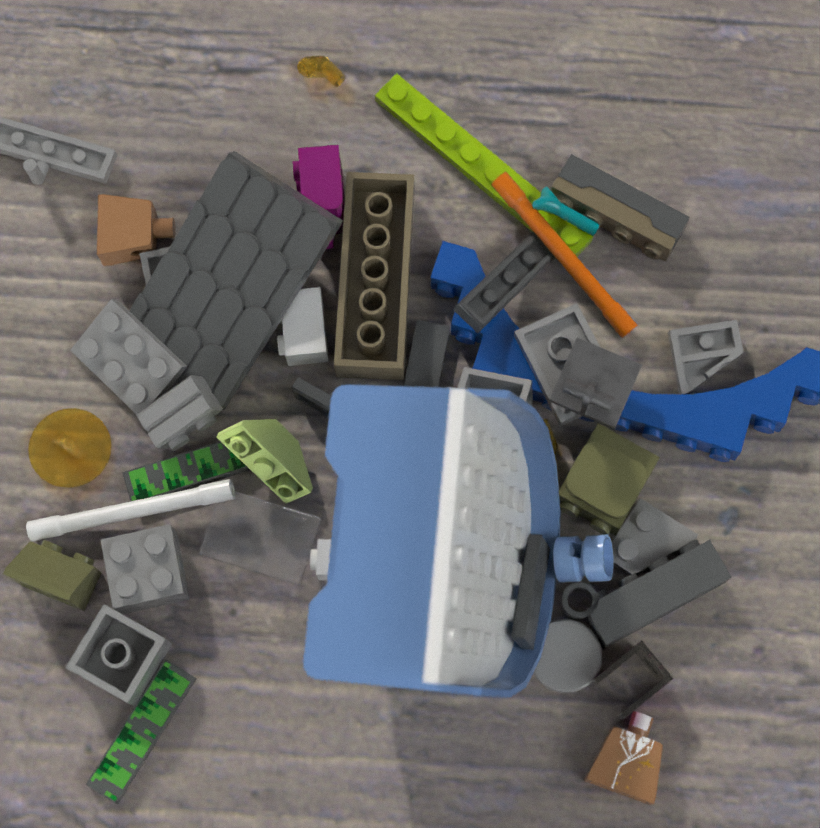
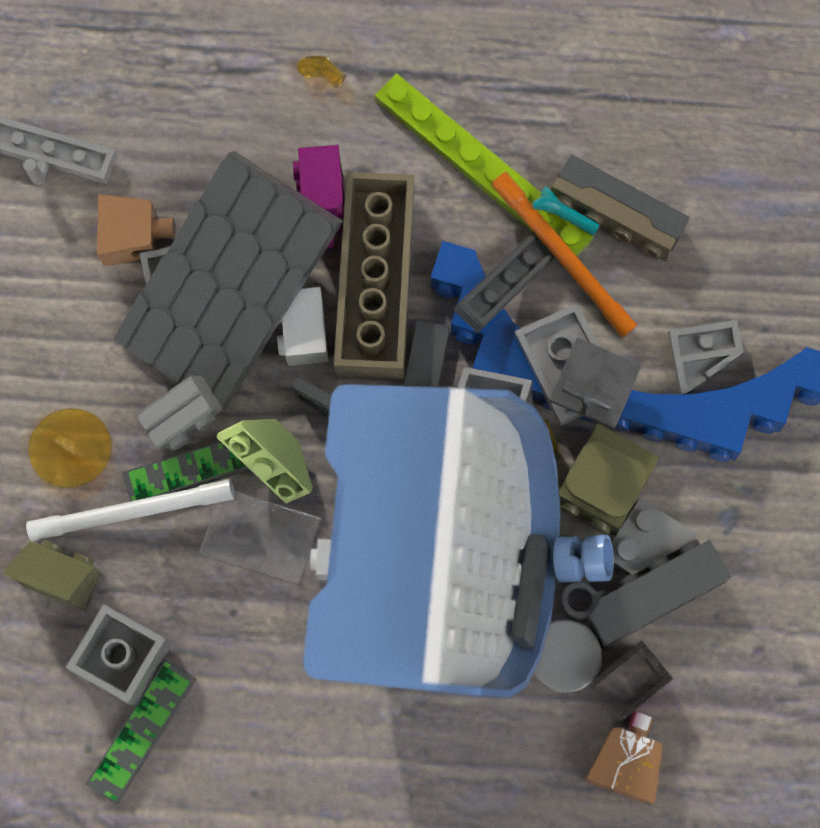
light grey plate [70,299,188,414] -> none
light grey brick [101,524,190,614] -> none

